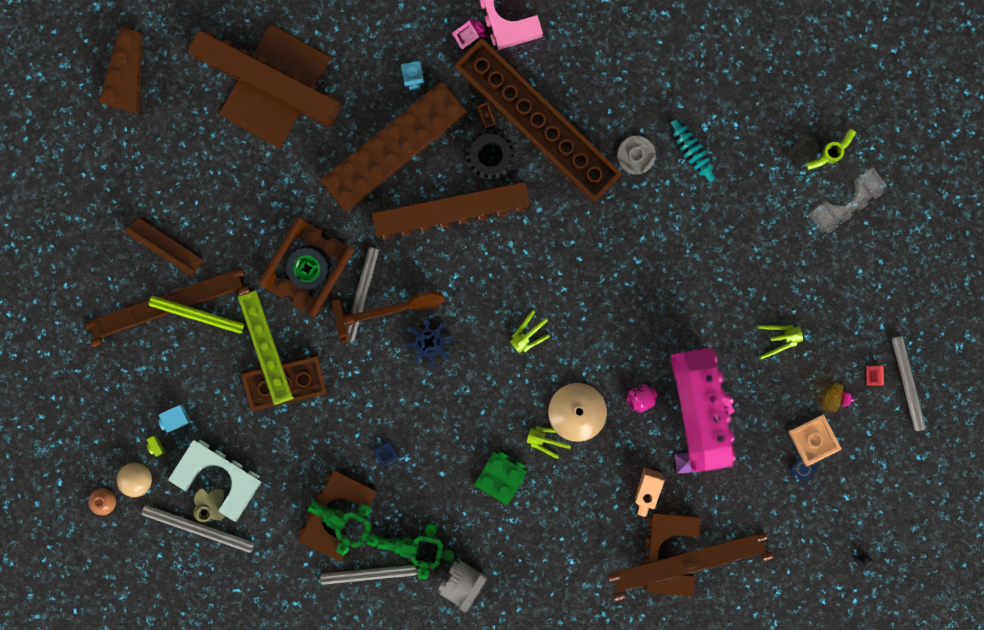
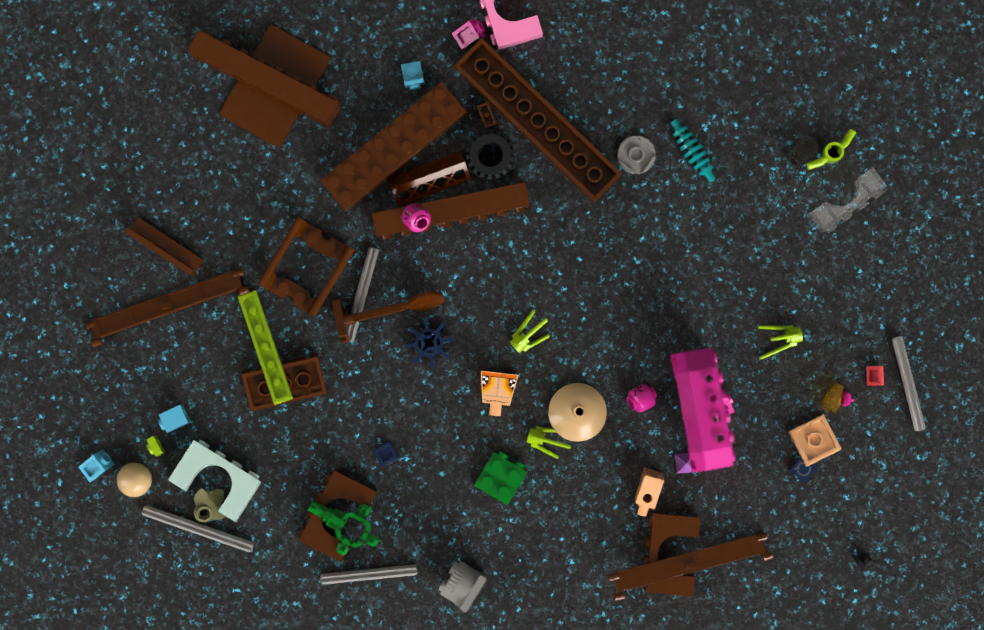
nougat brick [88,488,116,515] -> none
reddish brown wedge [99,27,143,115] -> none
lime axle [149,296,244,333] -> none
black wheel [286,245,331,290] -> none
green piece [378,524,455,580] -> none
none -> medium azure bracket [79,449,114,482]
none -> reddish brown fence [388,151,471,207]
none -> dark pink head [402,203,431,232]
none -> torso [481,371,518,416]

